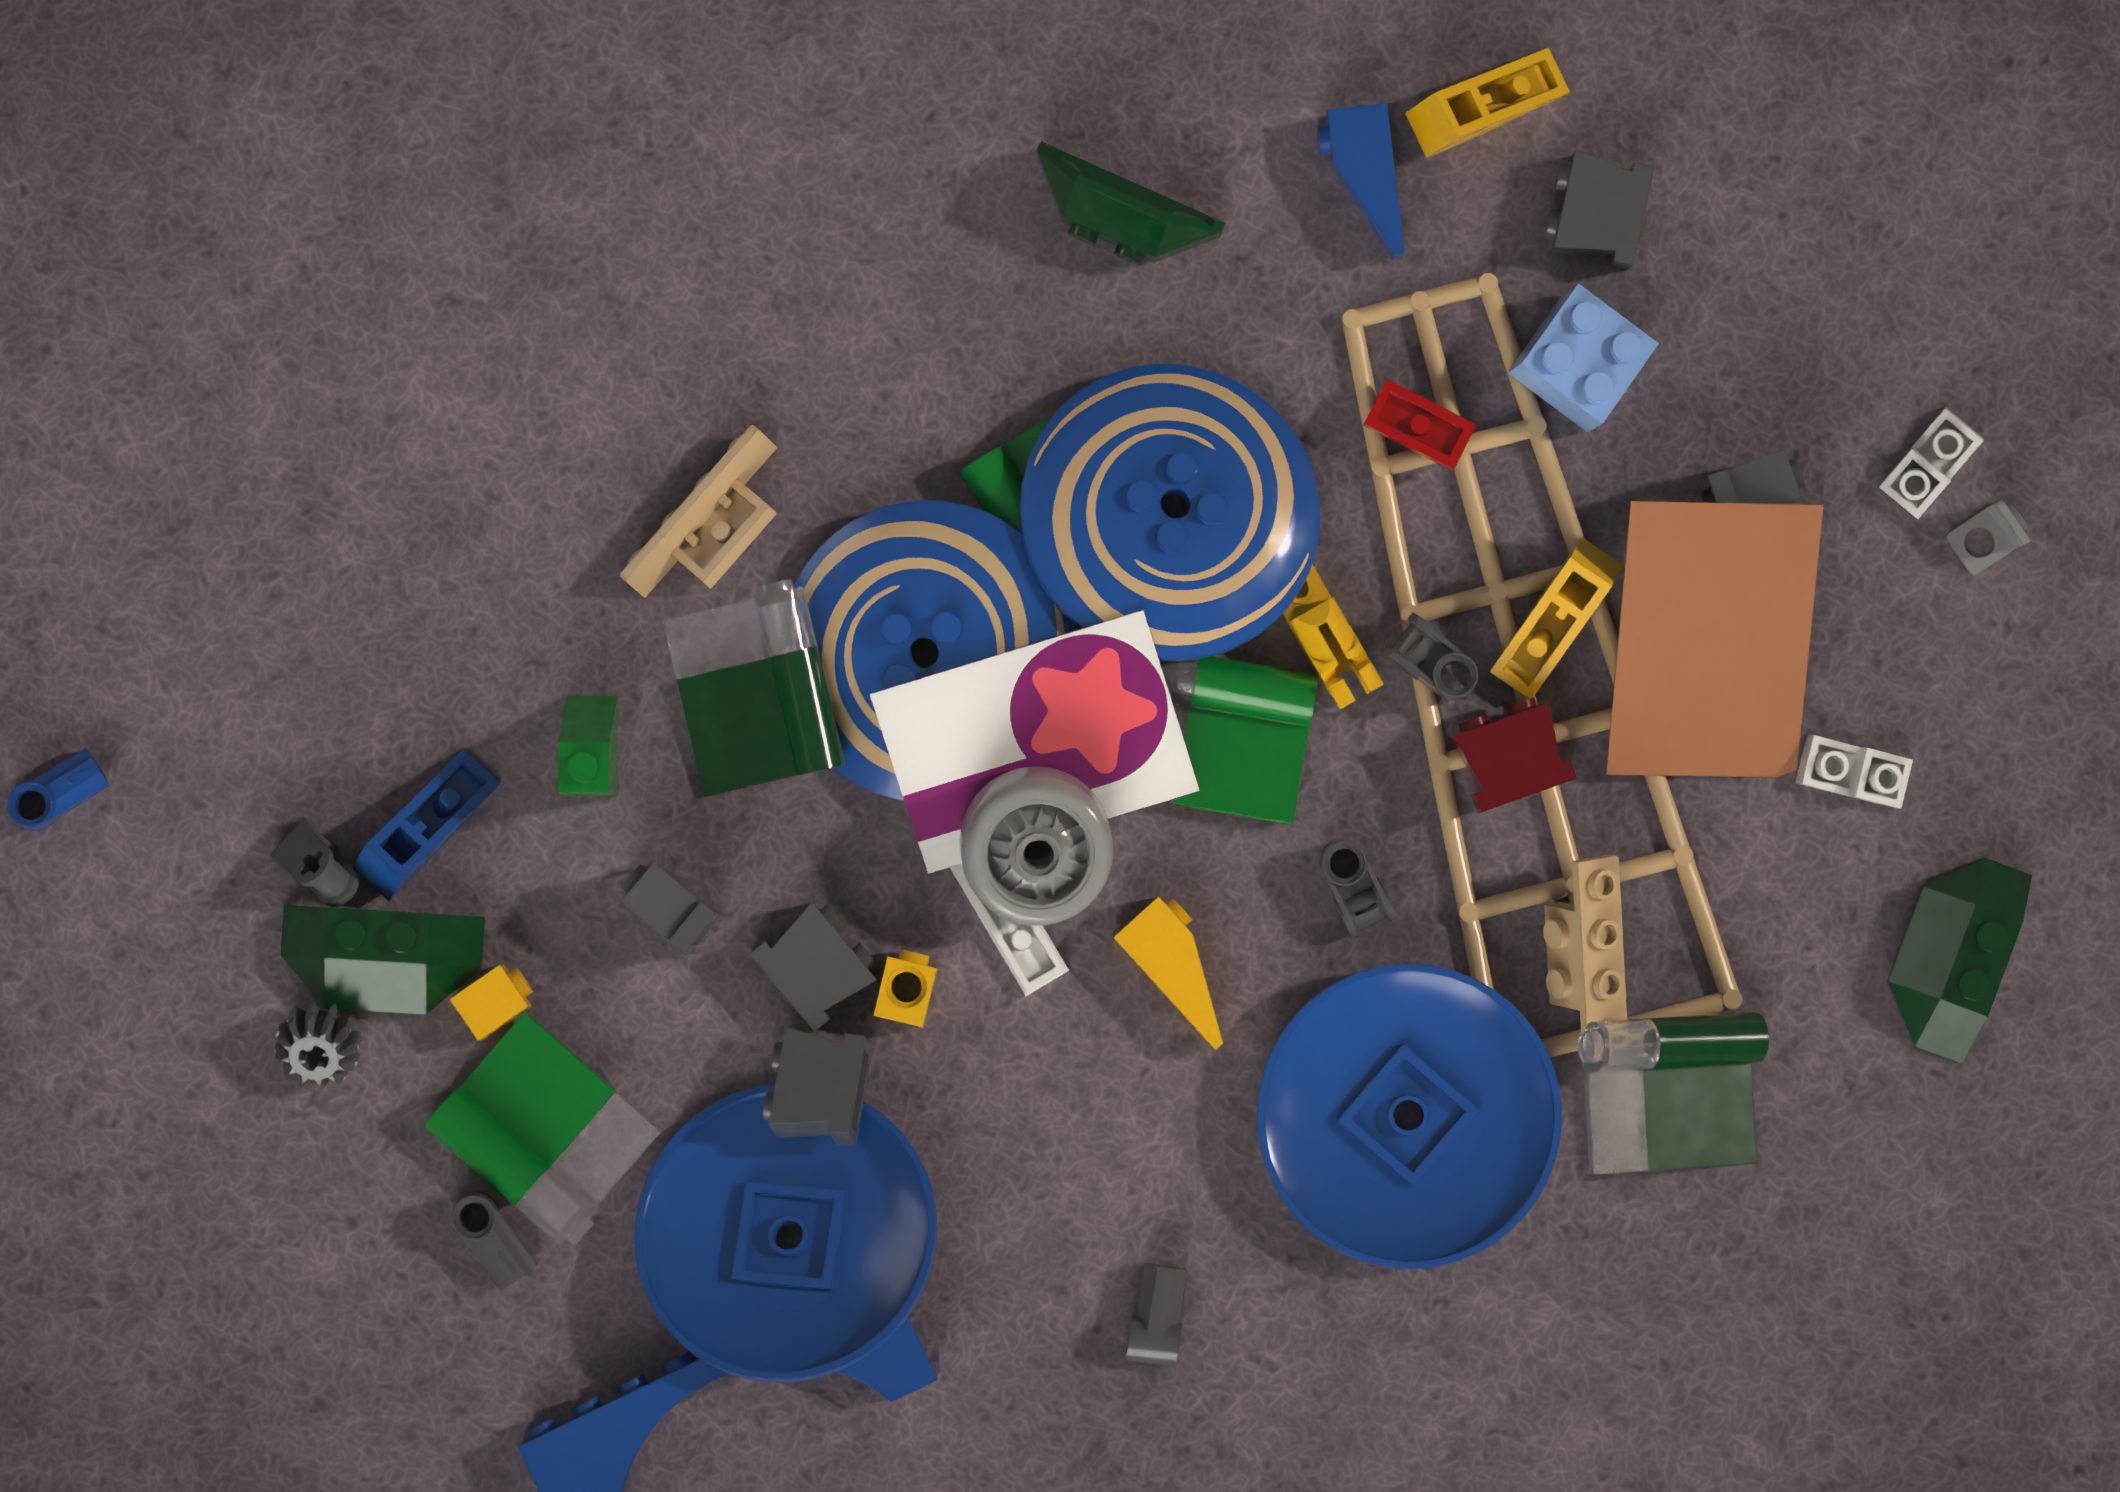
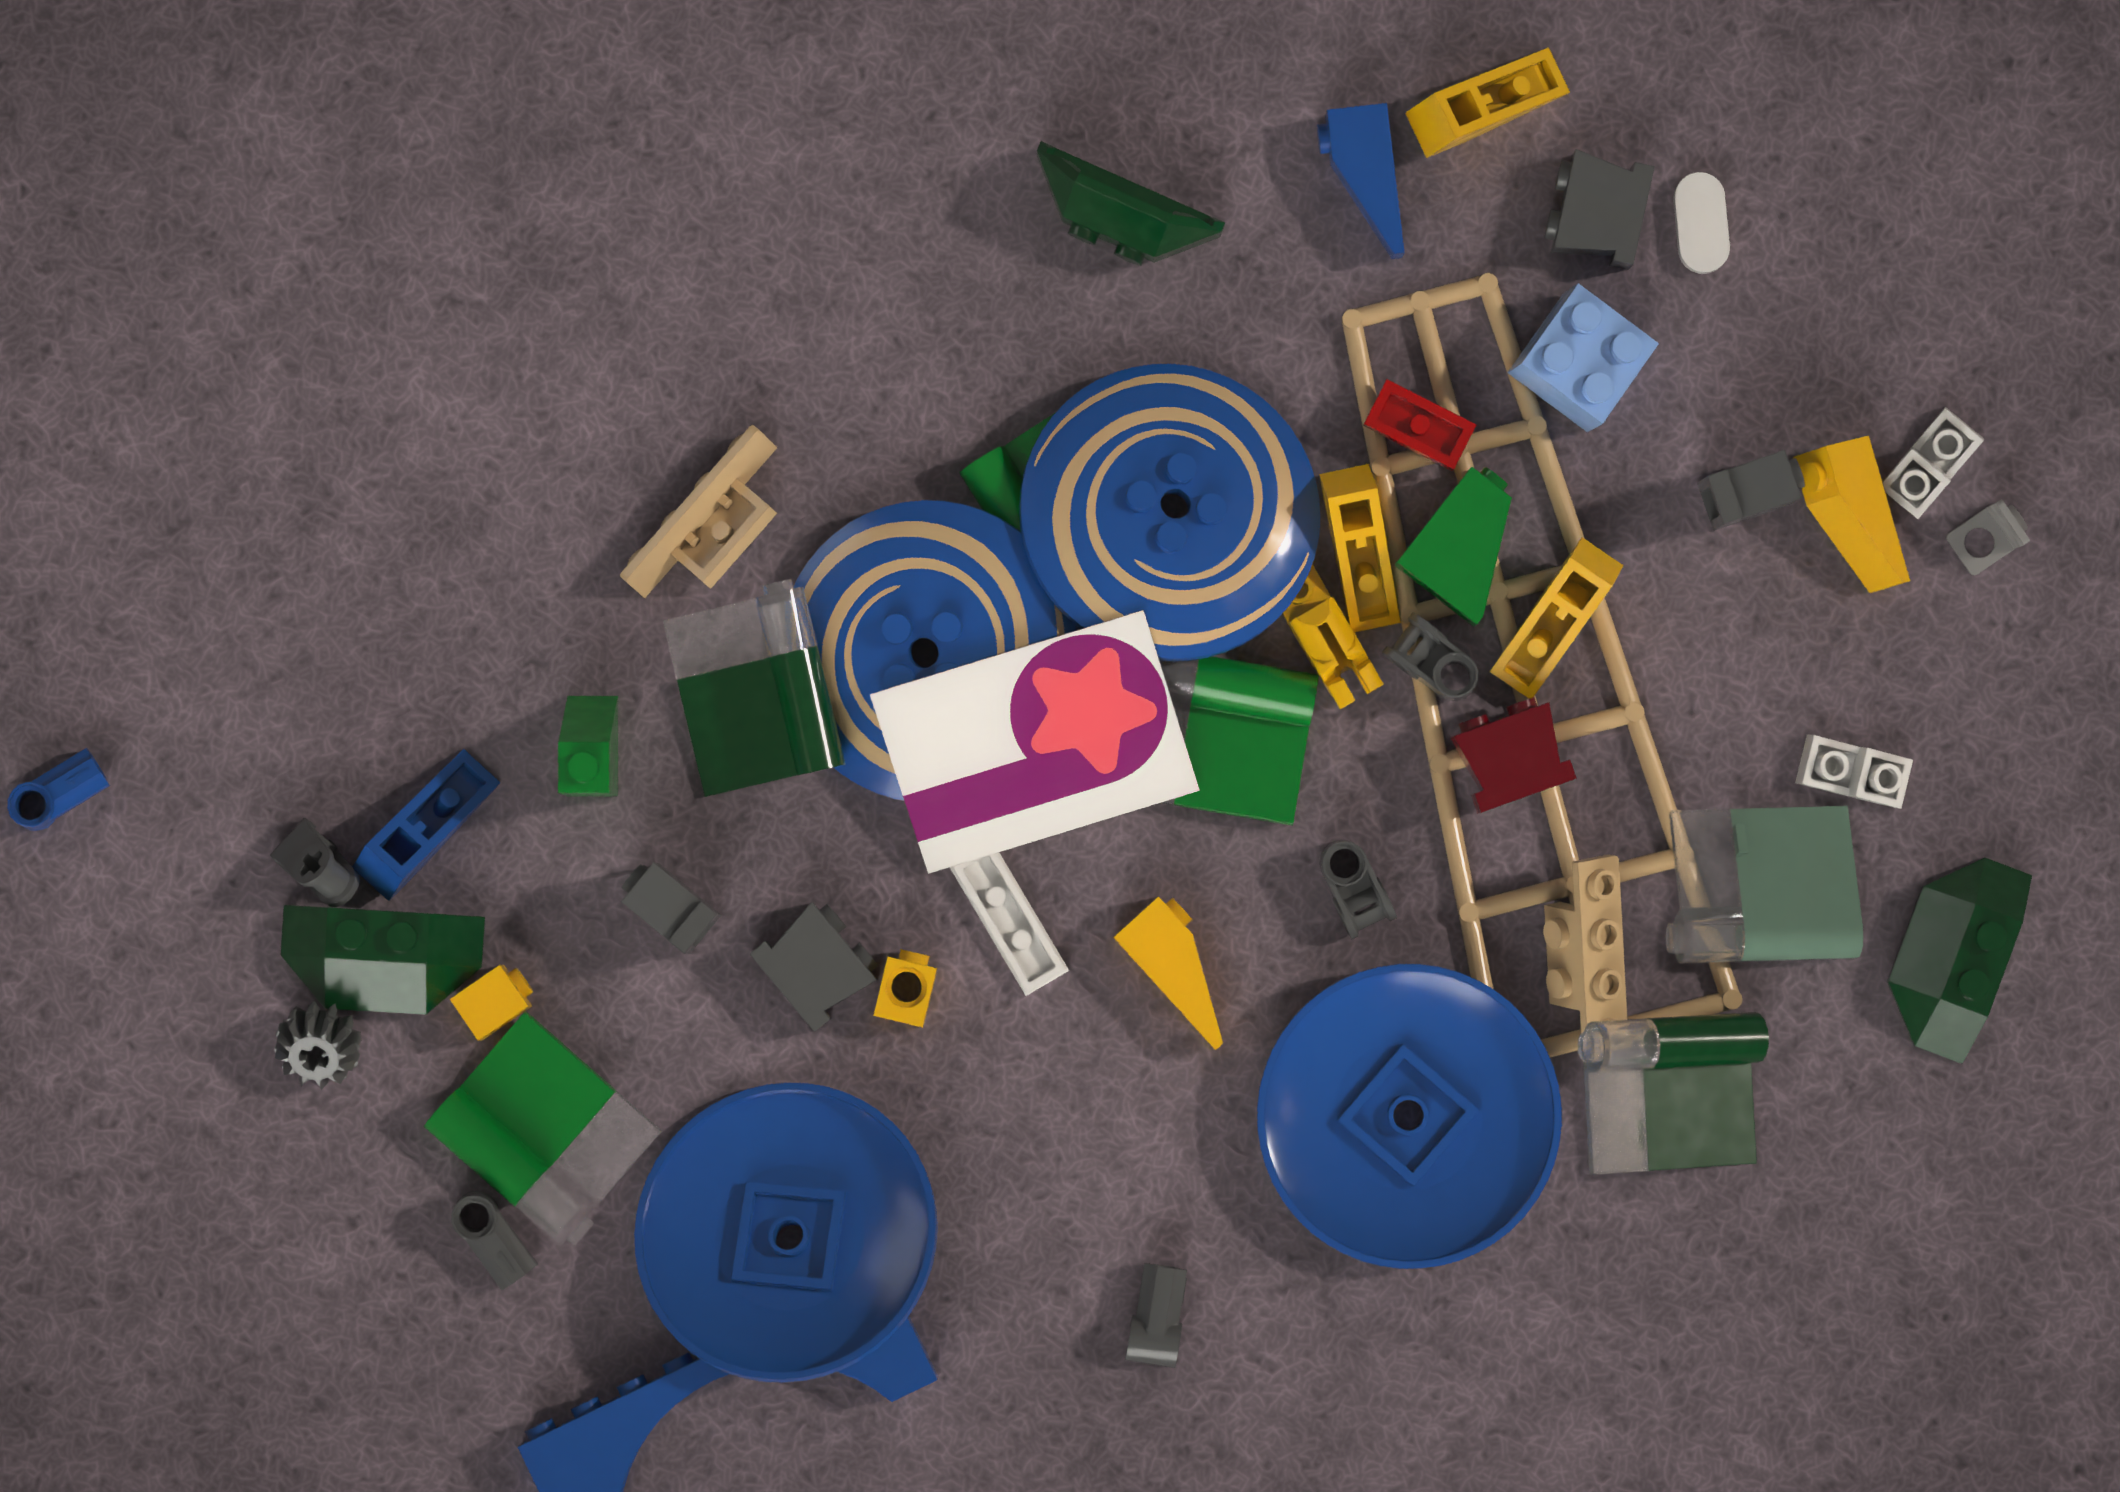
dark grey hips [763,1027,872,1147] -> none
light grey wheel [960,766,1114,926] -> none
nougat sticker [1606,501,1824,777] -> none
none -> yellow slope [1319,464,1401,633]
none -> green slope [1394,467,1512,627]
none -> sand green door [1666,806,1863,963]
none -> white tile [1673,172,1730,274]
none -> yellow slope [1793,436,1910,593]

